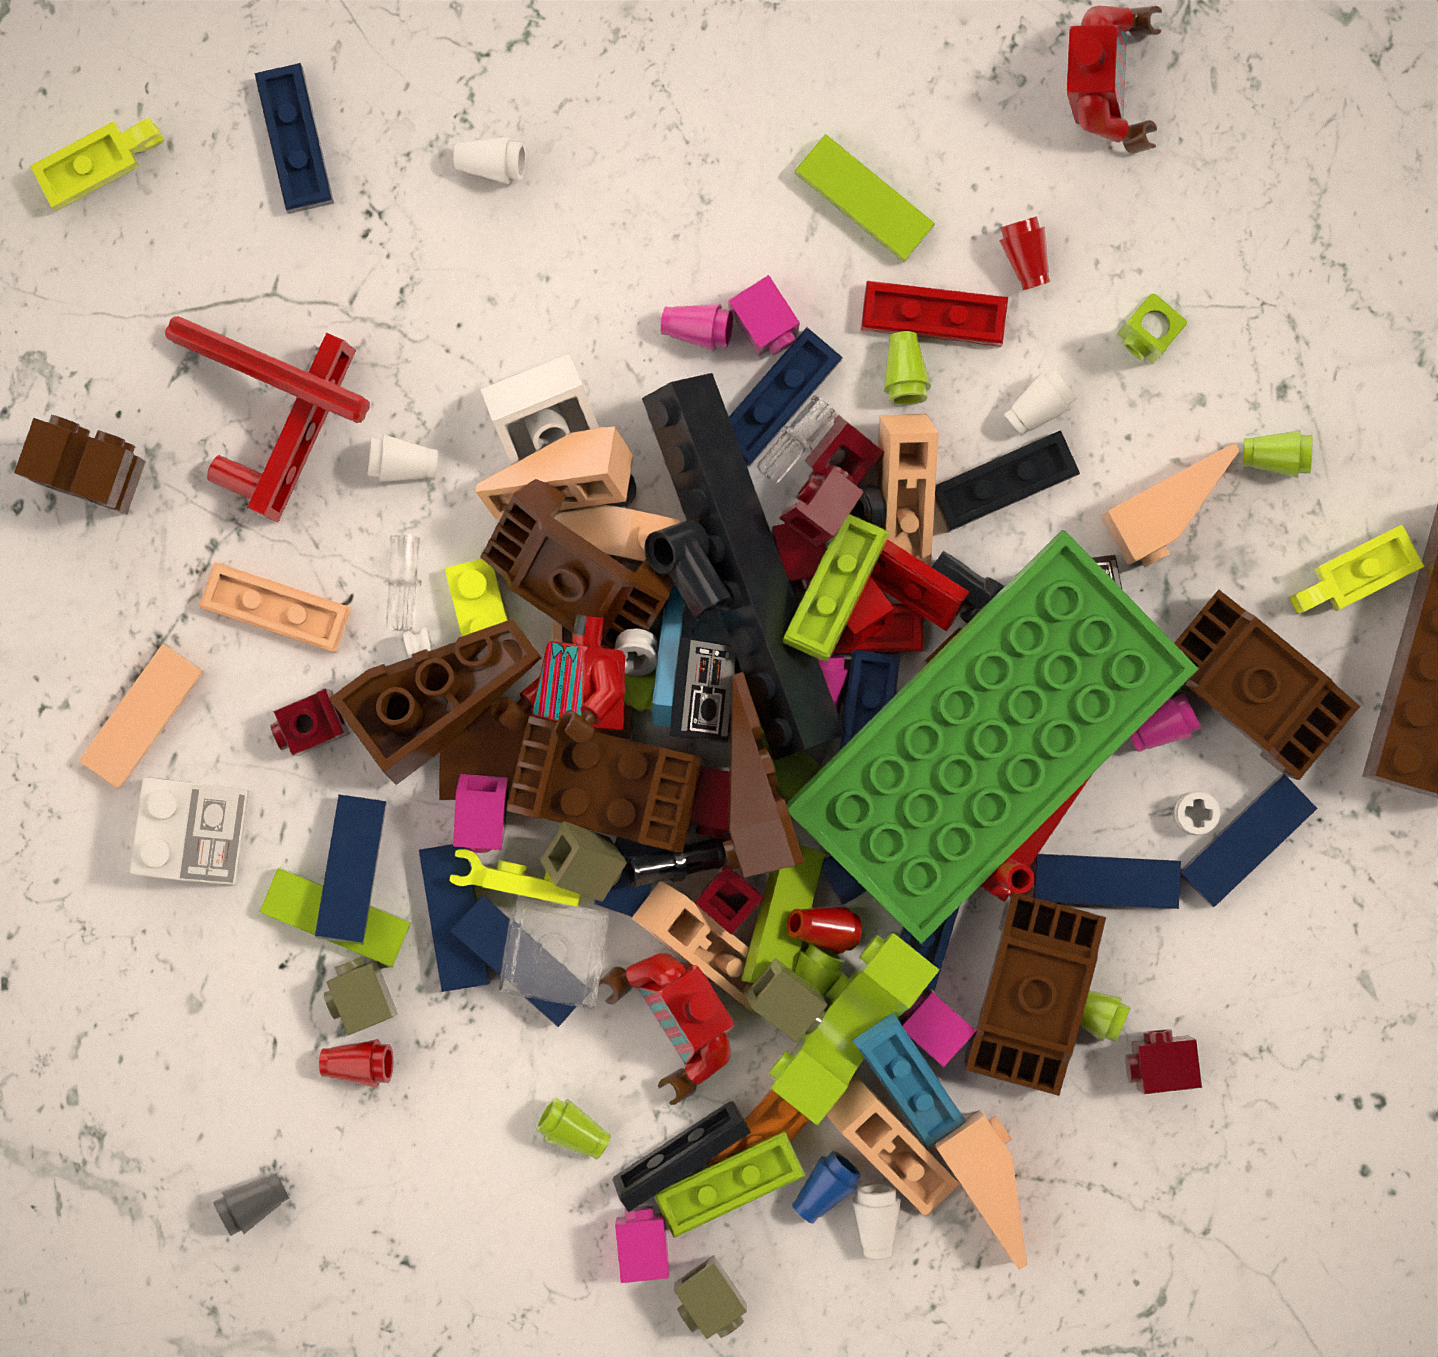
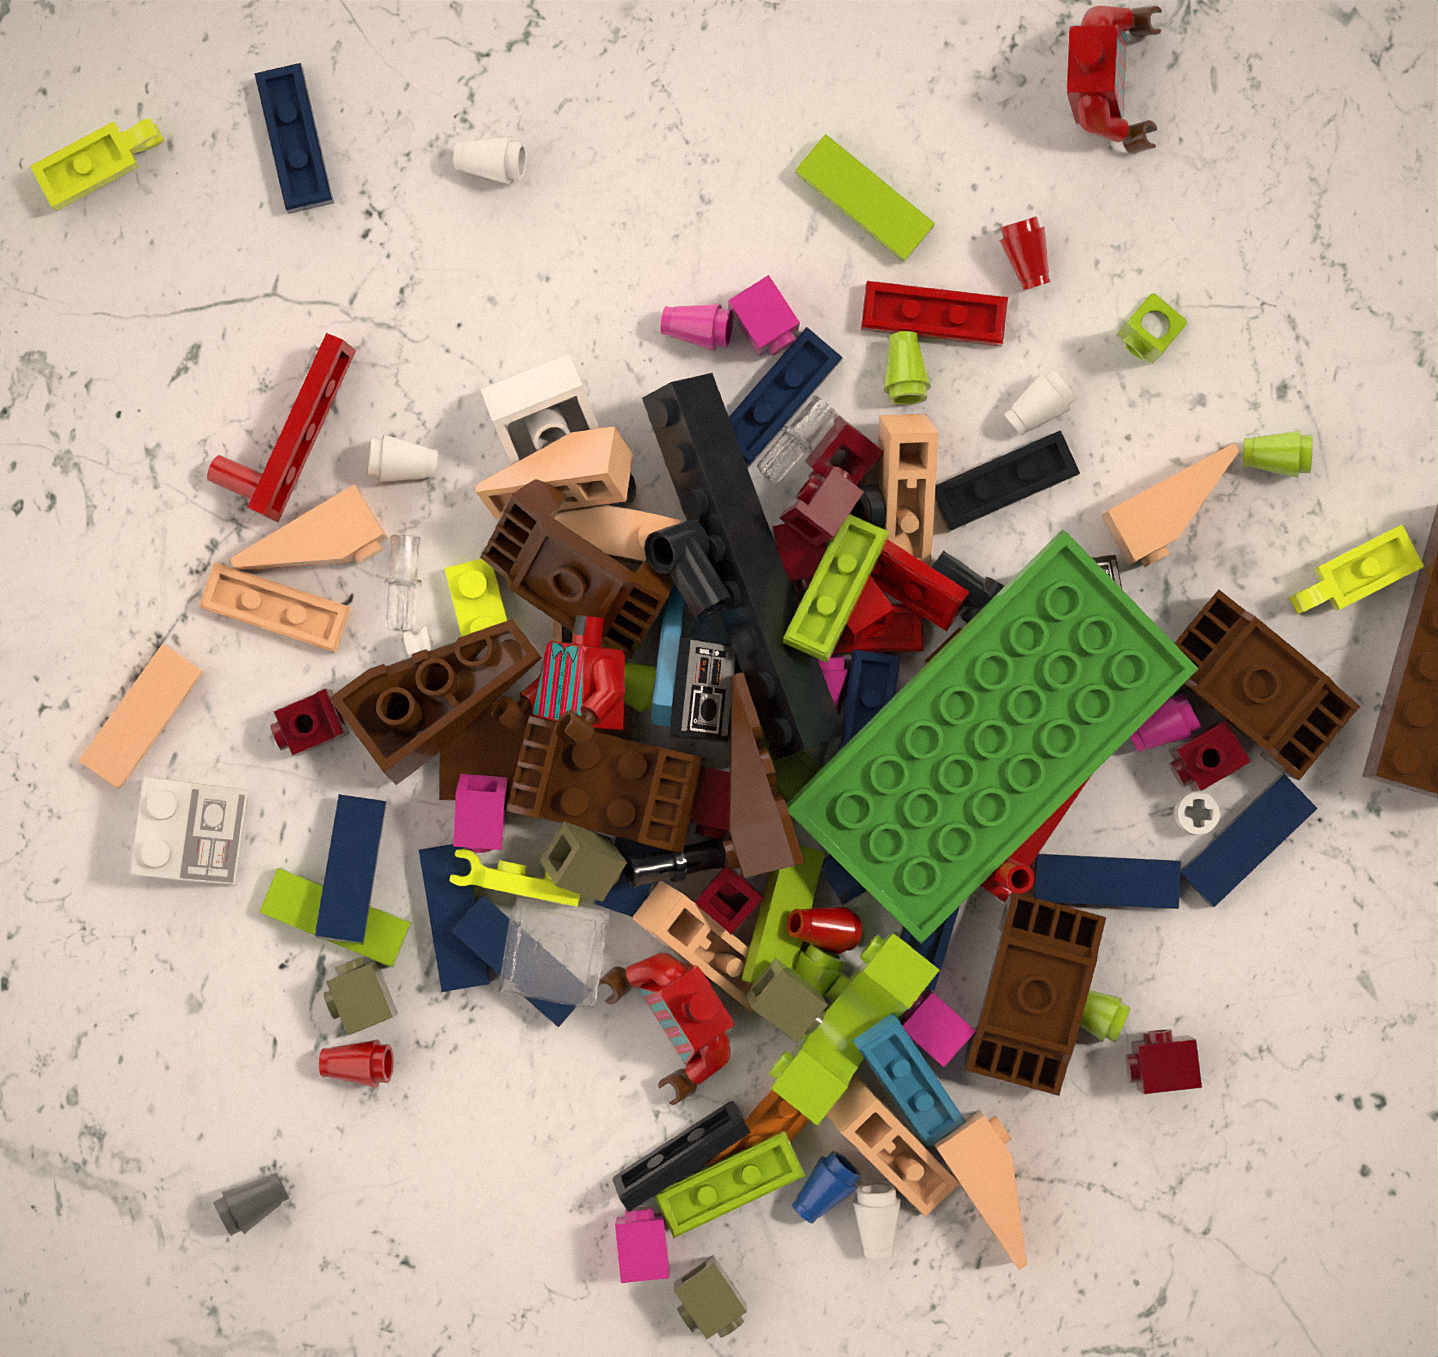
reddish brown brick [14,414,146,514] -> none
red axle [165,316,370,423] -> none
lime cone [536,1097,611,1160] -> none
white bush [615,629,659,676] -> none
none -> light nougat slope [230,484,388,571]
none -> dark red brick [1169,720,1251,791]

